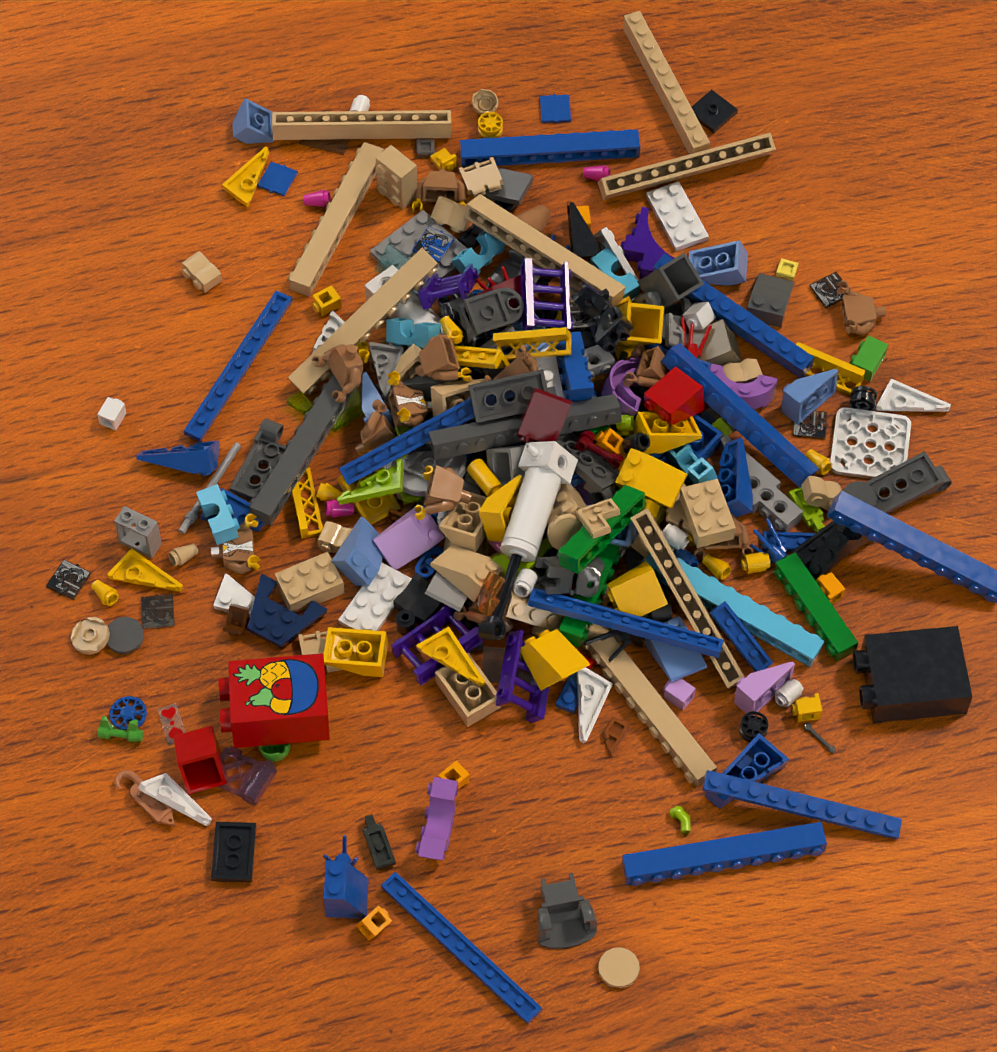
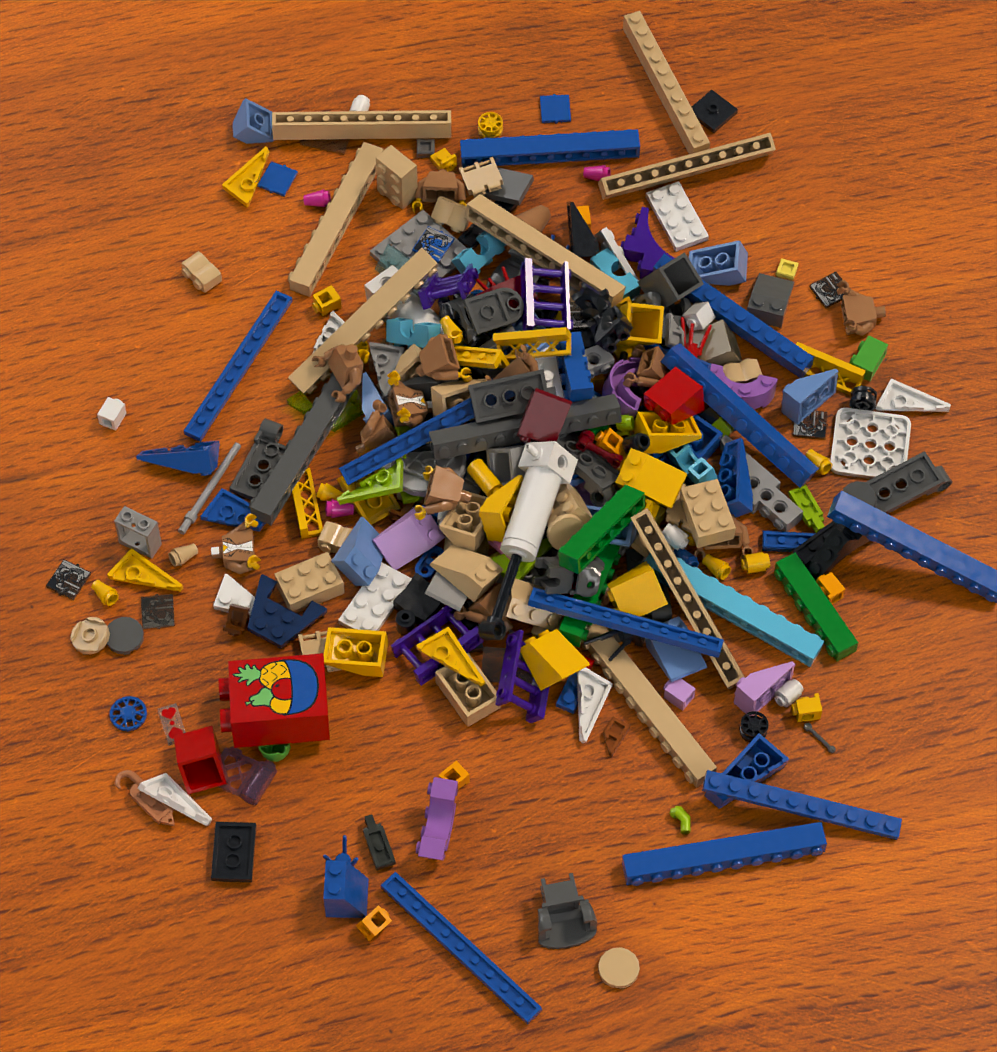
bright green piece [98,715,144,743] -> none
medium azure arch [196,484,240,545] -> none
tan hair [471,89,499,116] -> none
clear orange slope [477,571,505,616] -> none
white brick [513,569,538,597] -> none
tan tile [576,498,620,539] -> none
blue tile [709,601,773,672] -> none
blue plant [750,518,787,564] -> none
tan brick [801,476,842,511] -> none
black brick [853,626,972,723] -> none

